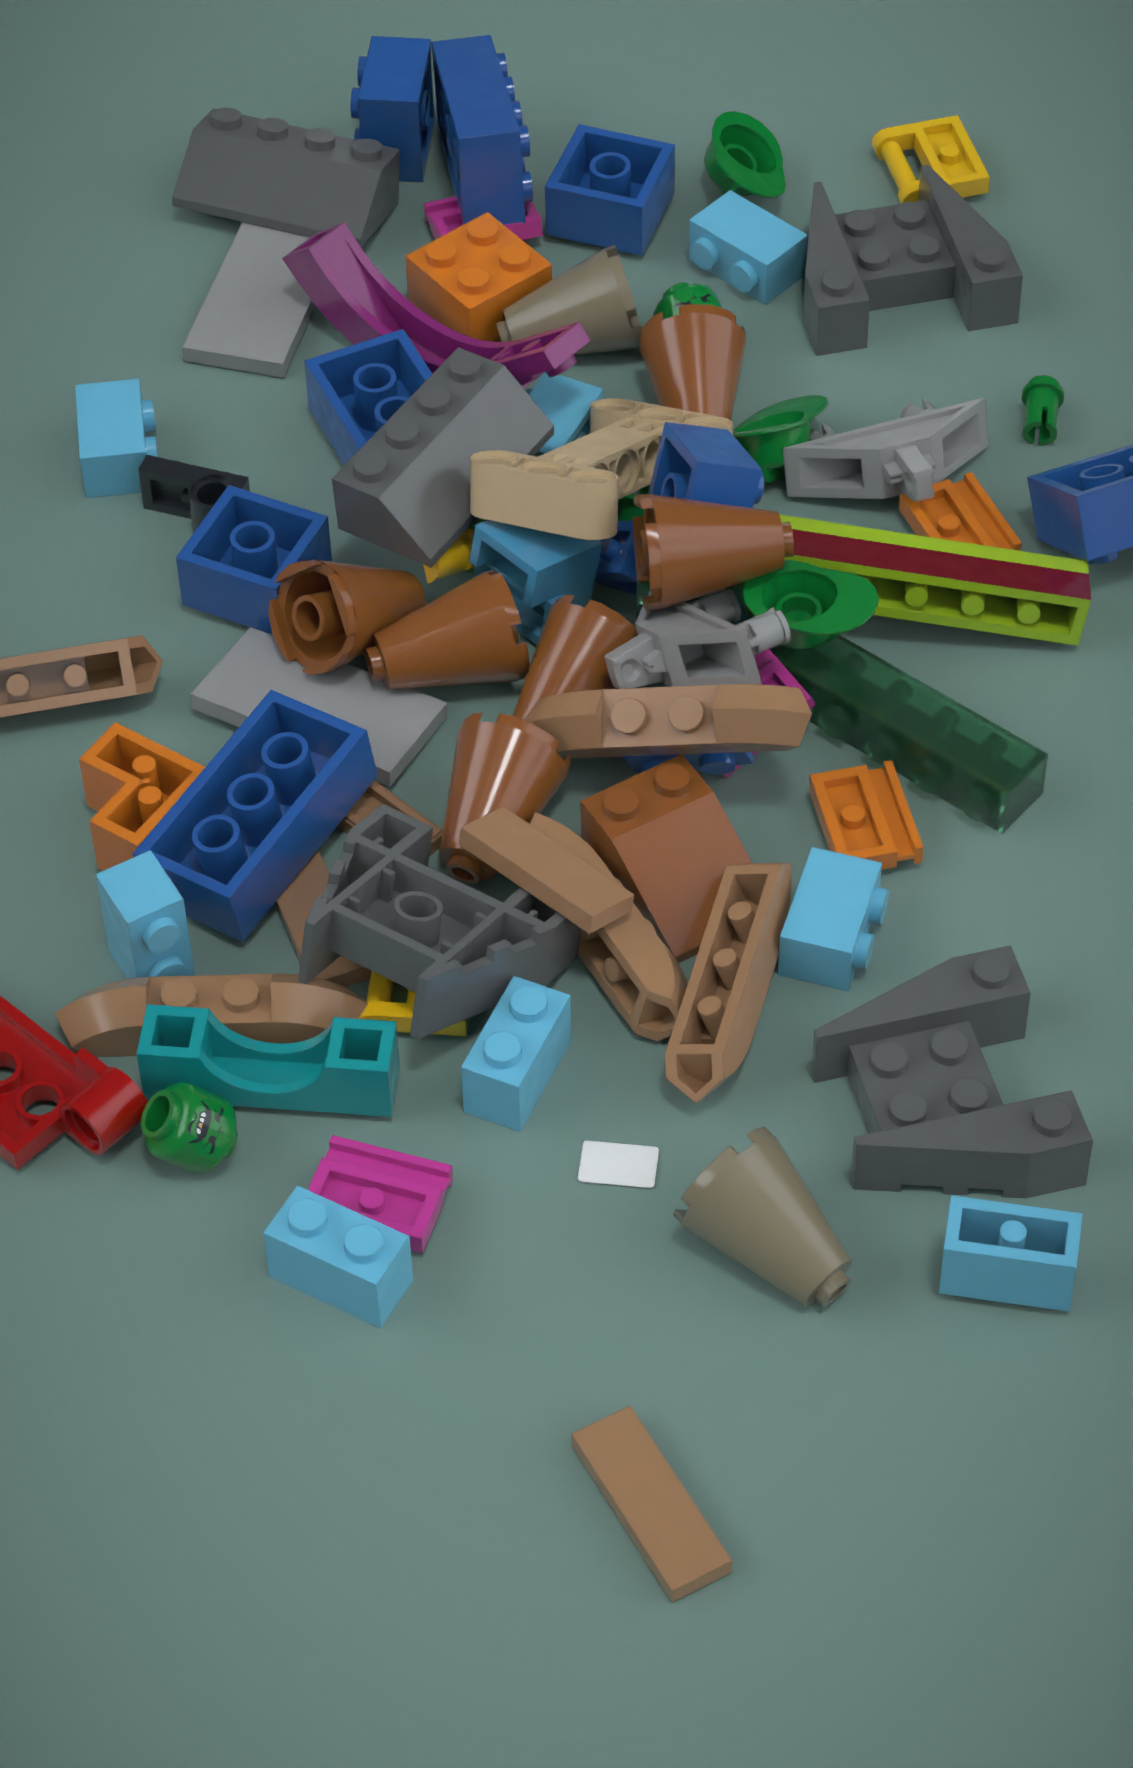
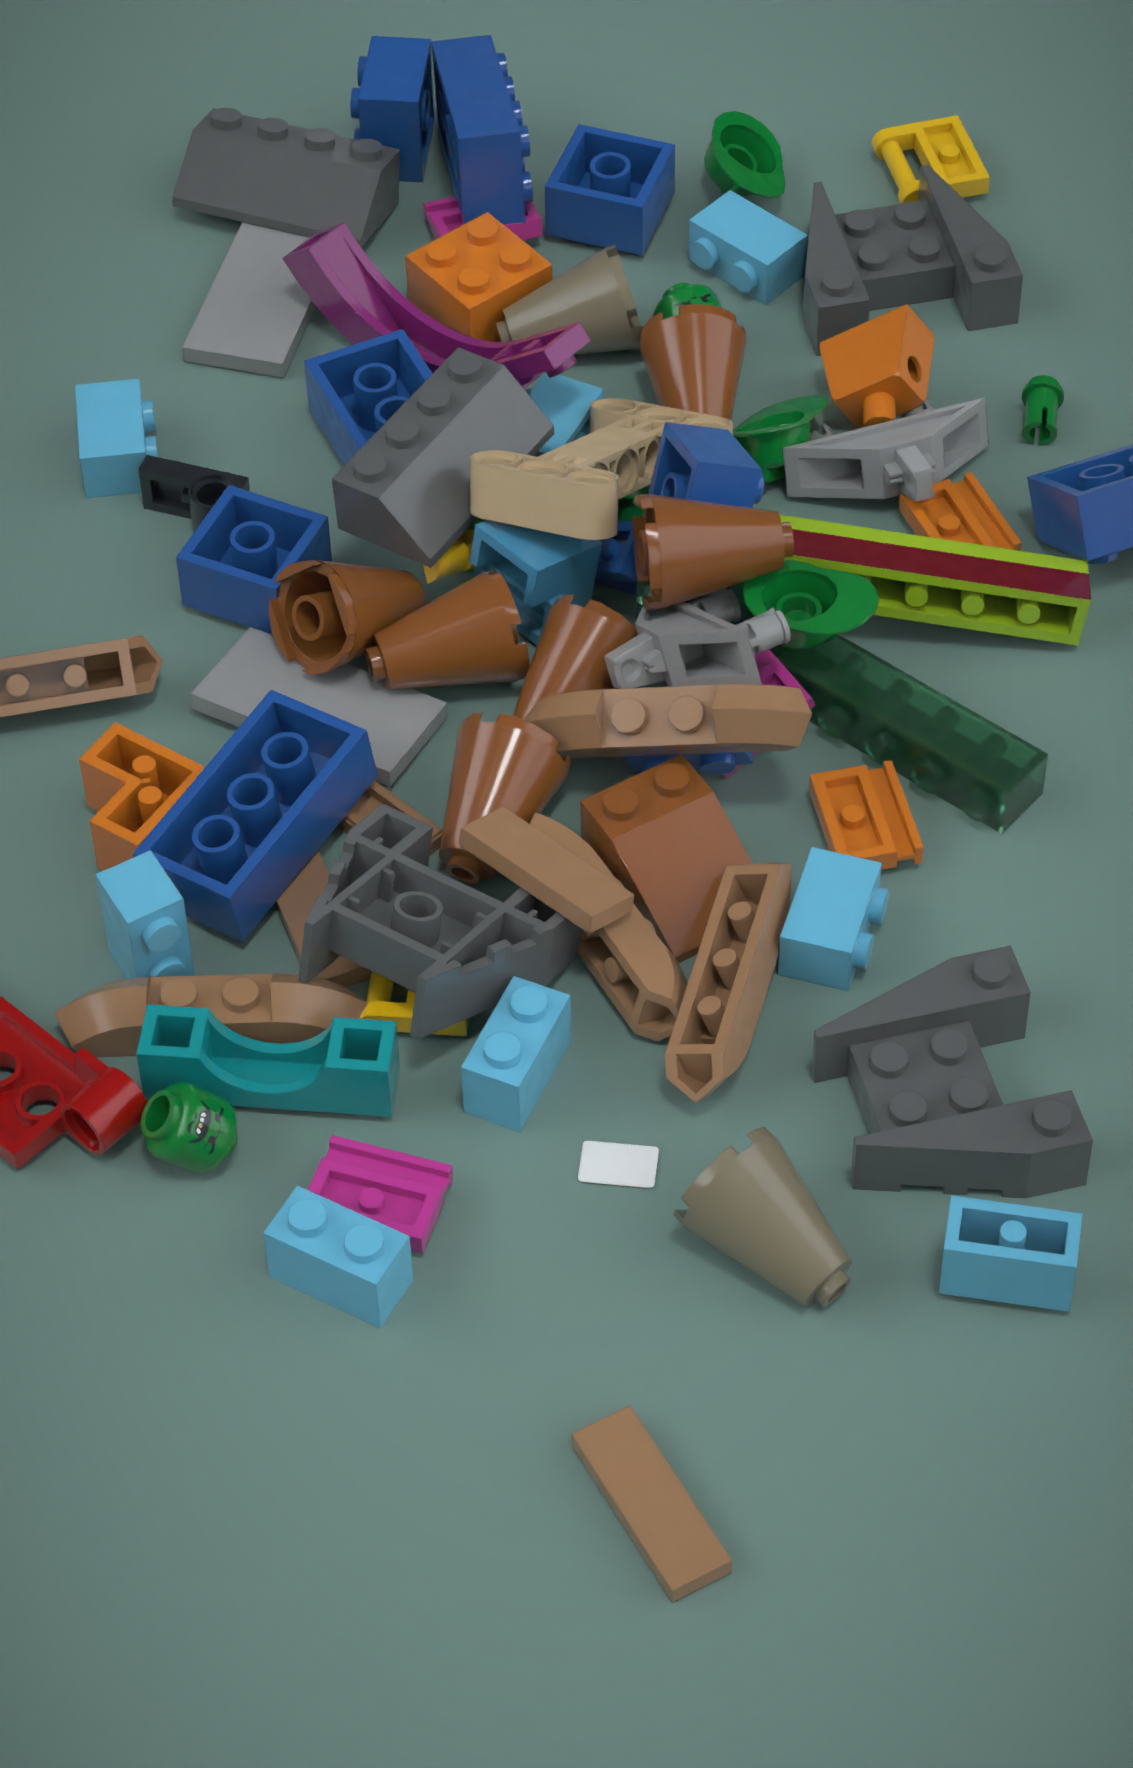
none -> orange torso [820,304,935,429]

